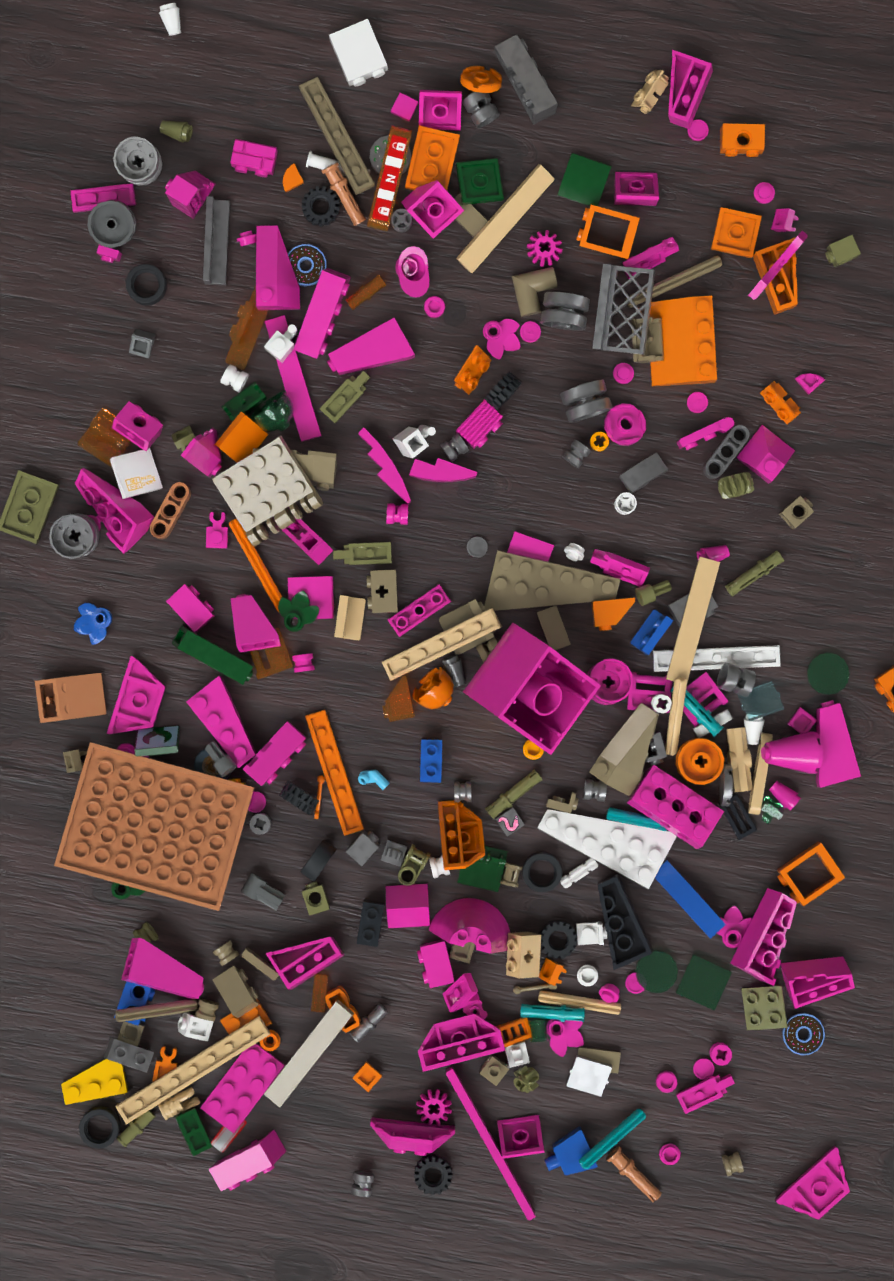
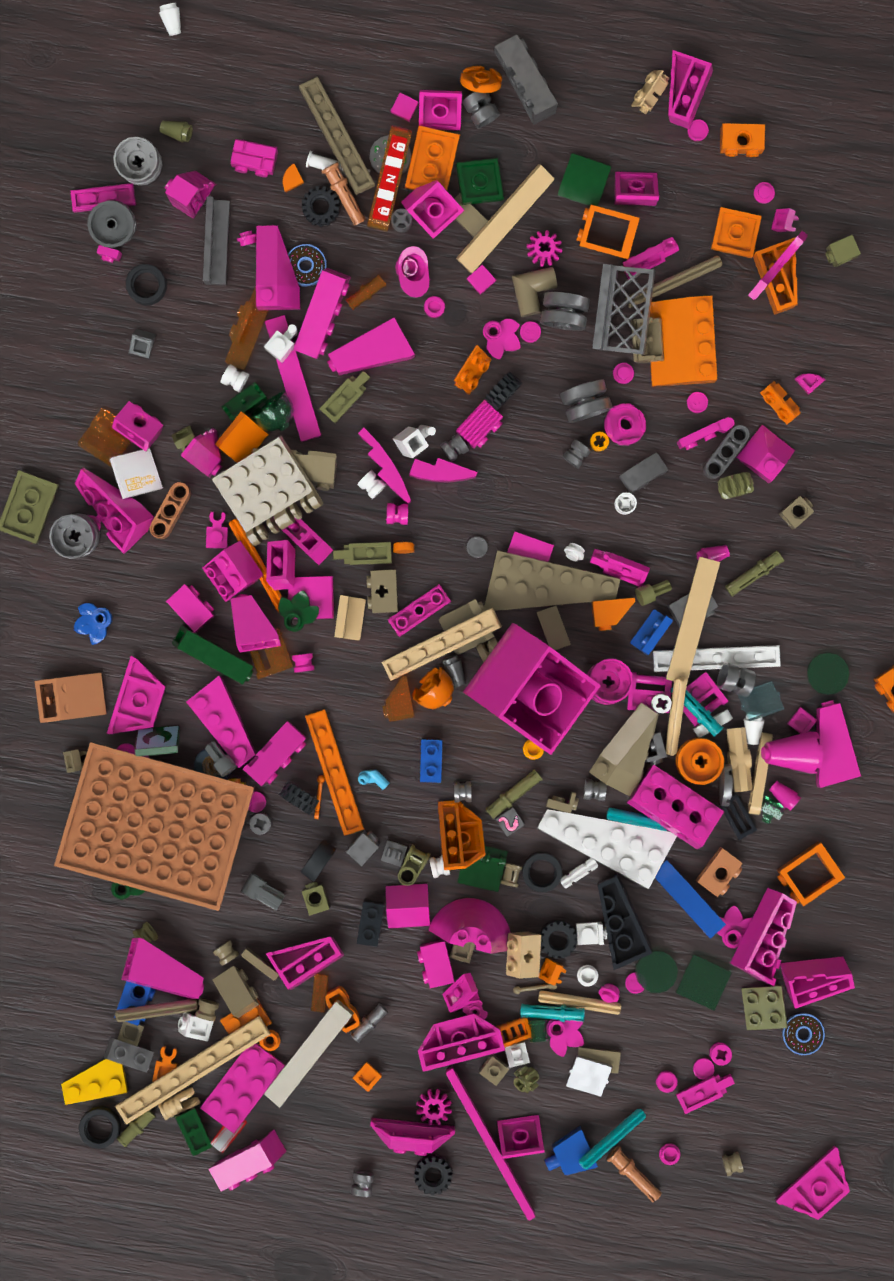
white brick [329,19,388,87] -> none
none -> dark pink slope [202,541,264,602]
none -> dark pink brick [266,540,295,590]
none -> white wheel [357,470,387,499]
none -> orange tile [393,542,414,554]
none -> dark pink tile [467,265,496,295]
none -> nougat brick [695,847,743,897]

